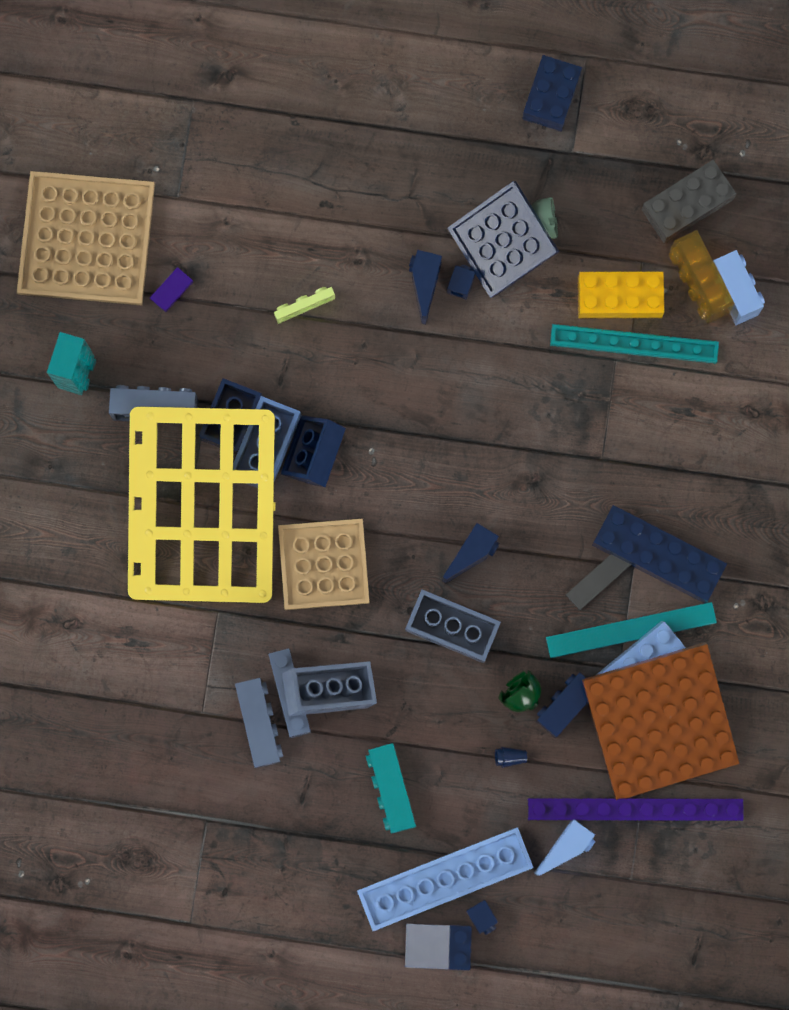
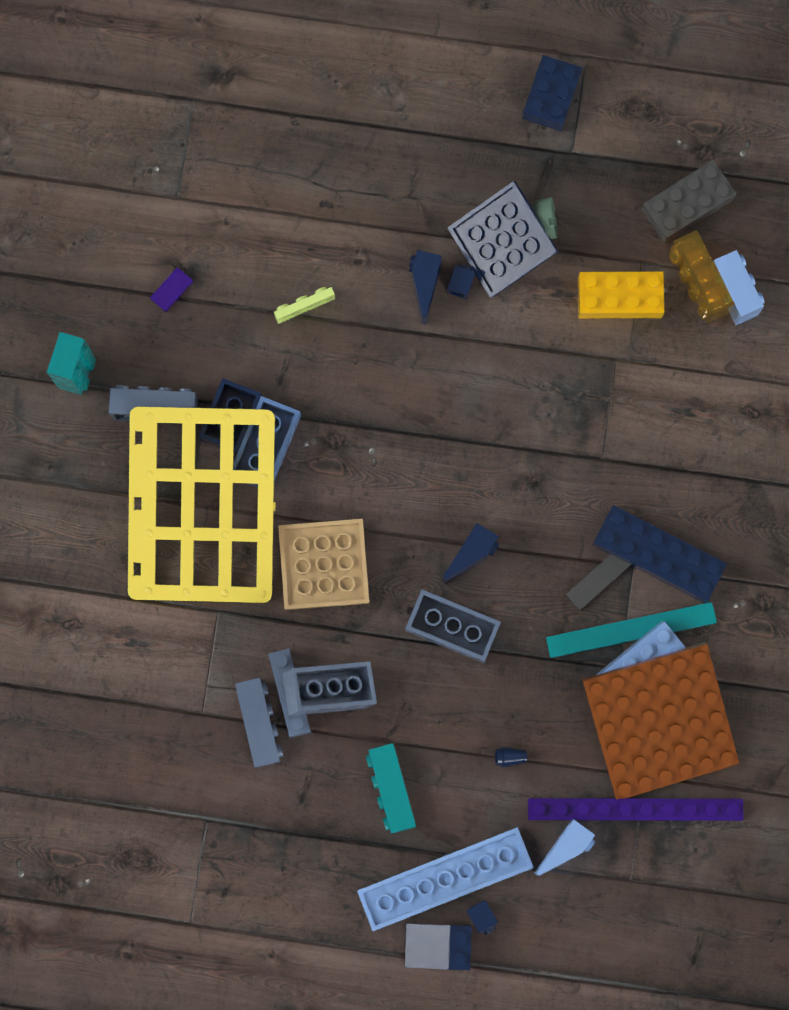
tan plate [17,171,155,305] -> none
dark blue slope [281,415,346,487] -> none
dark green cylinder [498,670,542,712] -> none
dark blue brick [536,672,588,738] -> none
teal tile [550,324,719,364] -> none

